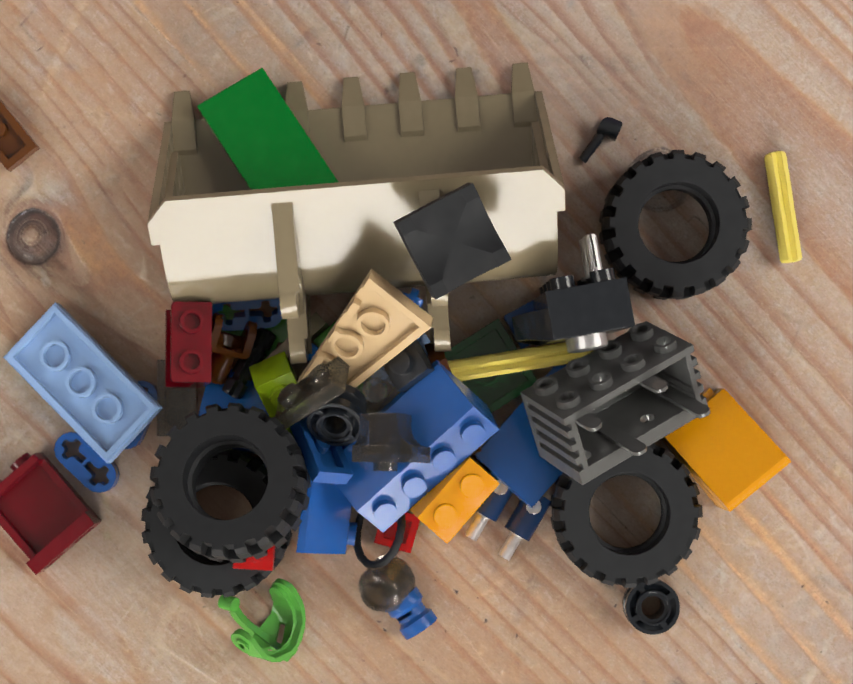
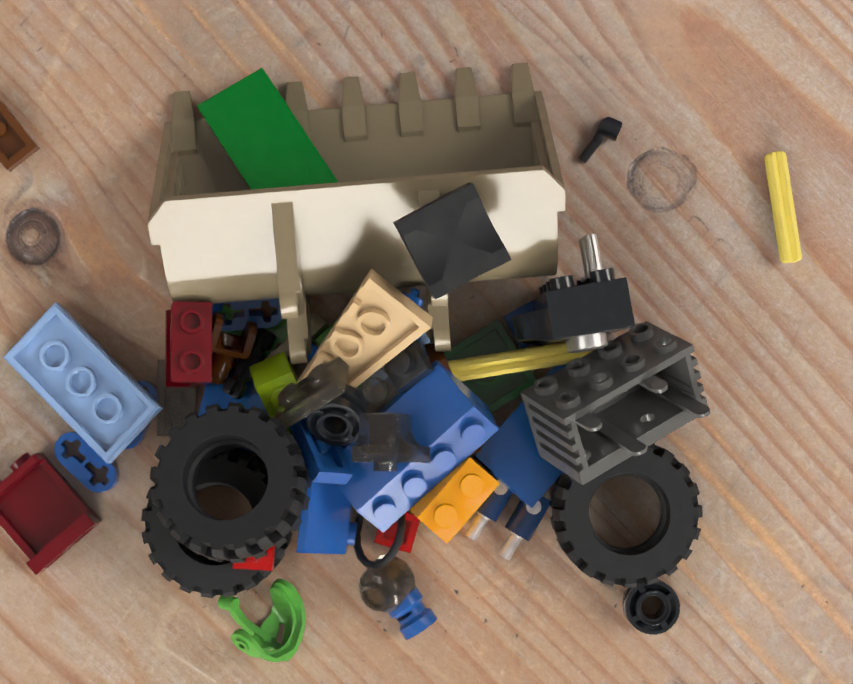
black tyre [599,150,752,300] -> none
light orange slope [662,387,791,512] -> none

